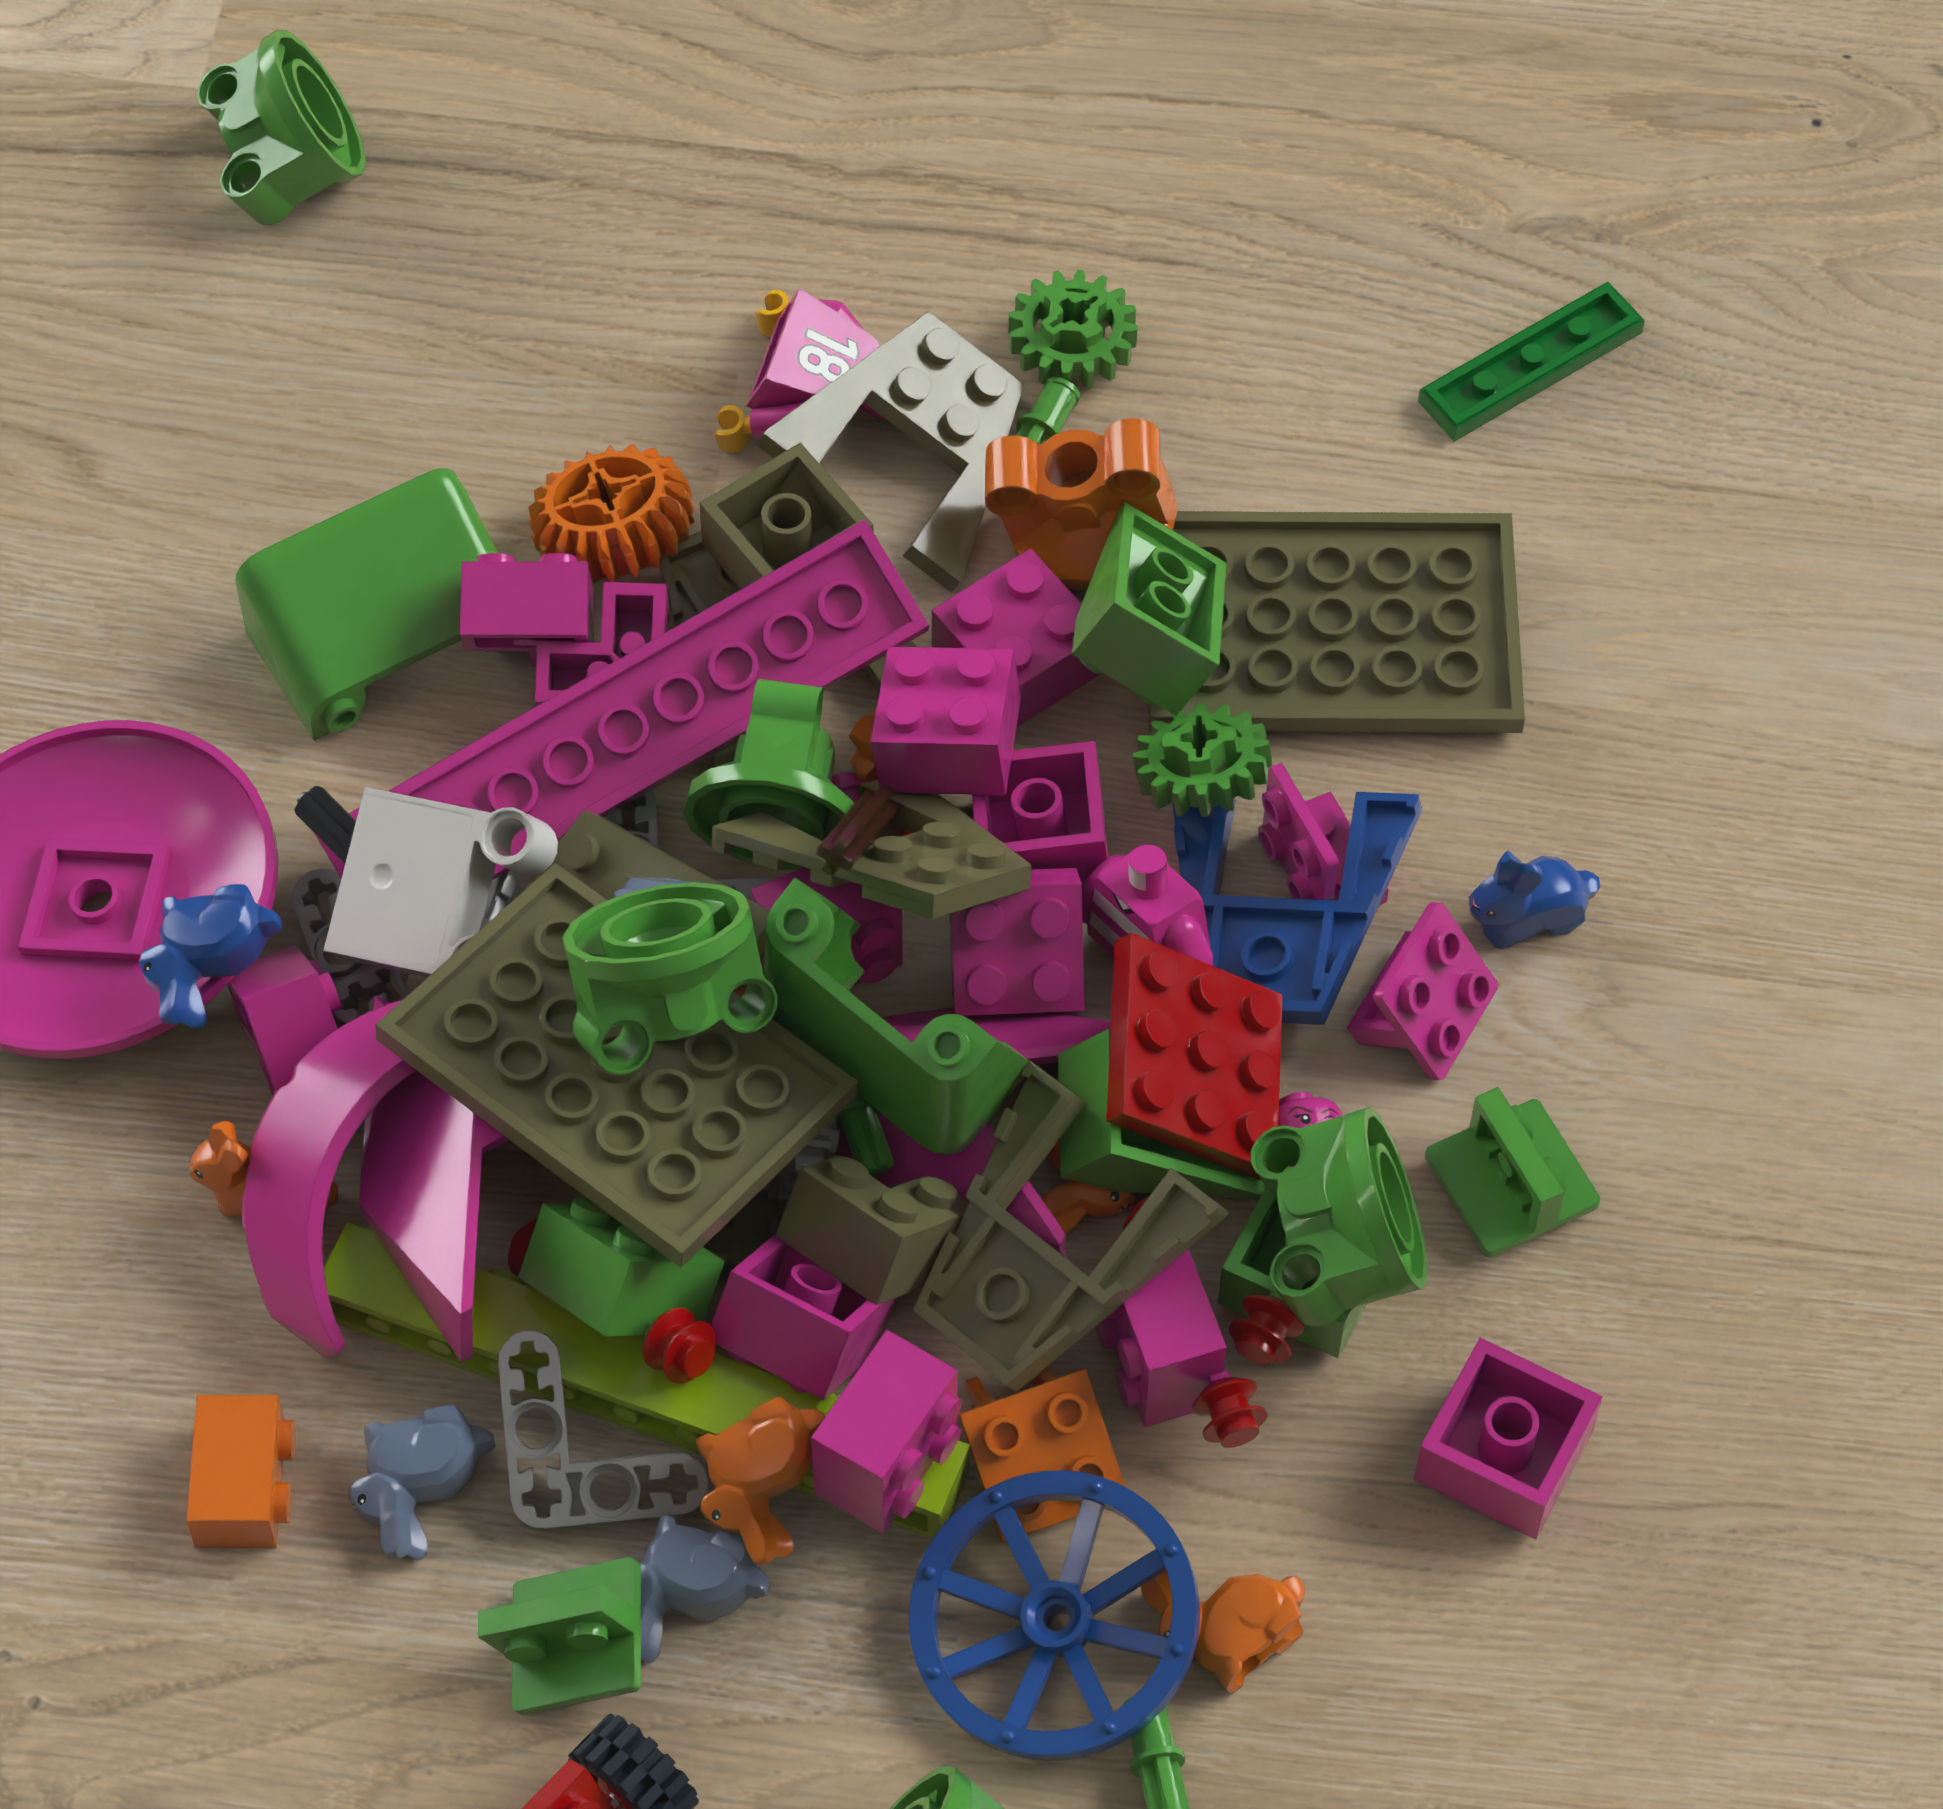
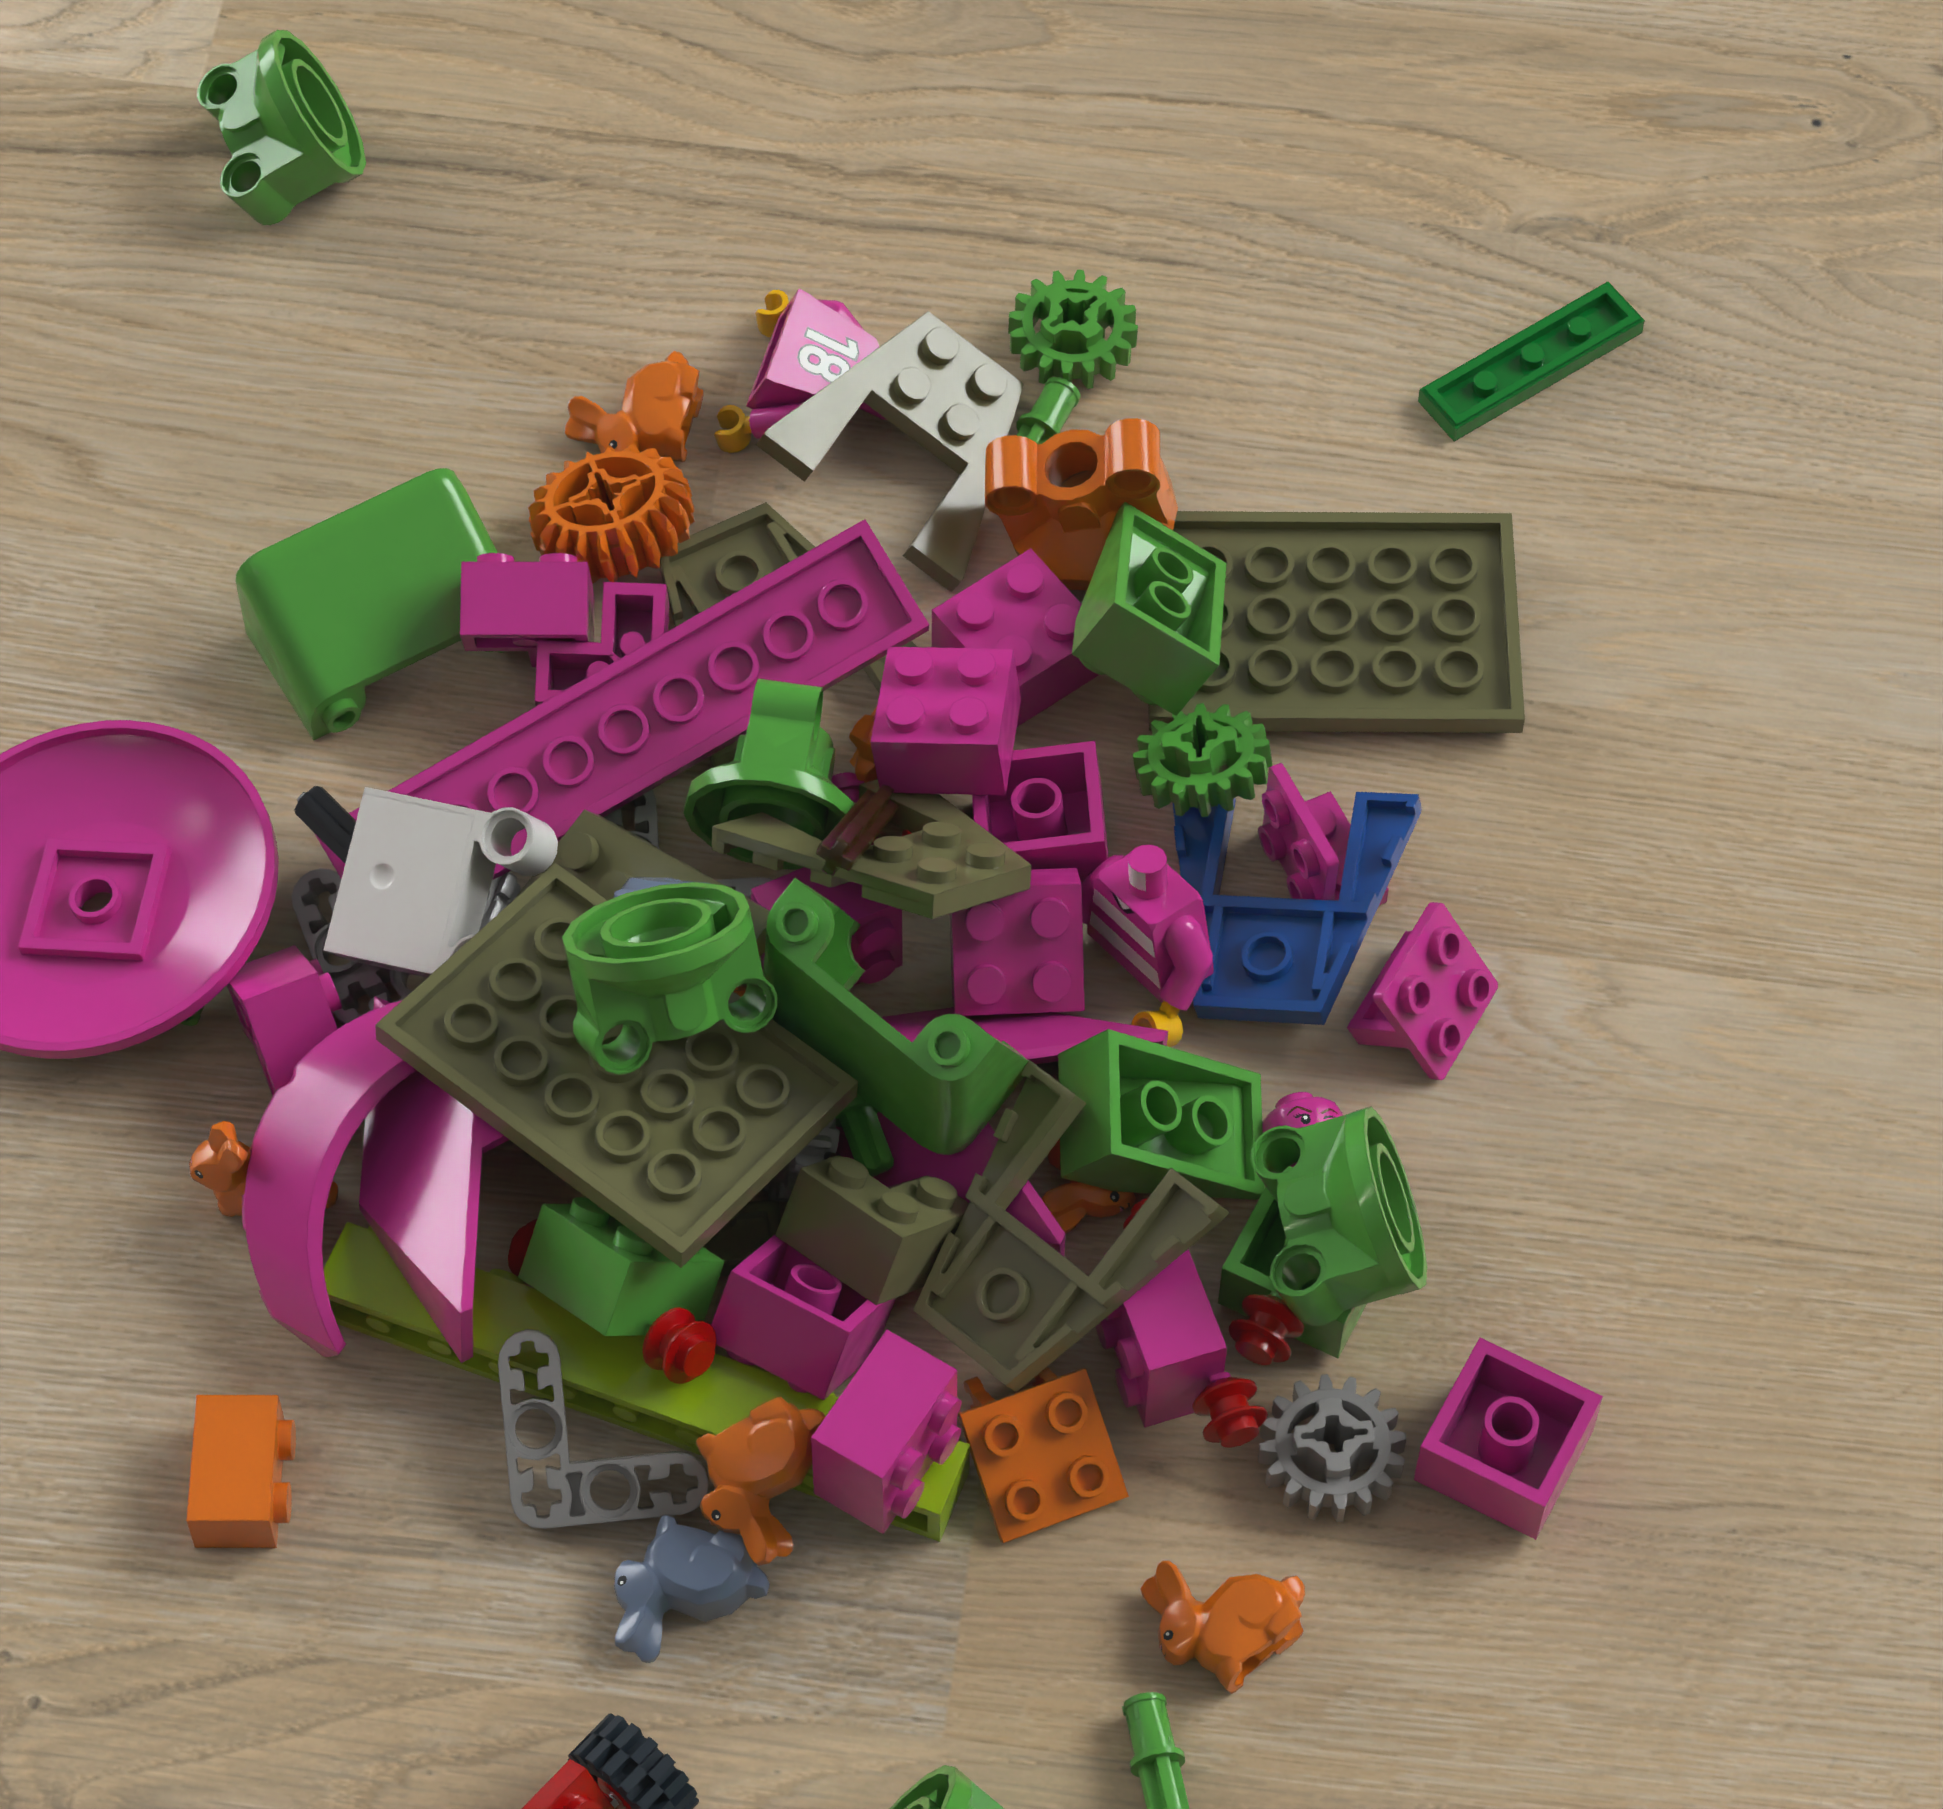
blue animal [140,884,282,1030] -> none
sand blue animal [349,1405,496,1561] -> none
bright green bracket [478,1557,641,1715] -> none
olive slope [699,442,874,589] -> none
blue wheel [909,1470,1200,1761] -> none
red plate [1106,933,1283,1180] -> none
bright green bracket [1425,1087,1600,1258] -> none
blue animal [1469,851,1601,949] -> none
none -> orange animal [565,351,704,462]
none -> light grey gear [1258,1374,1407,1522]

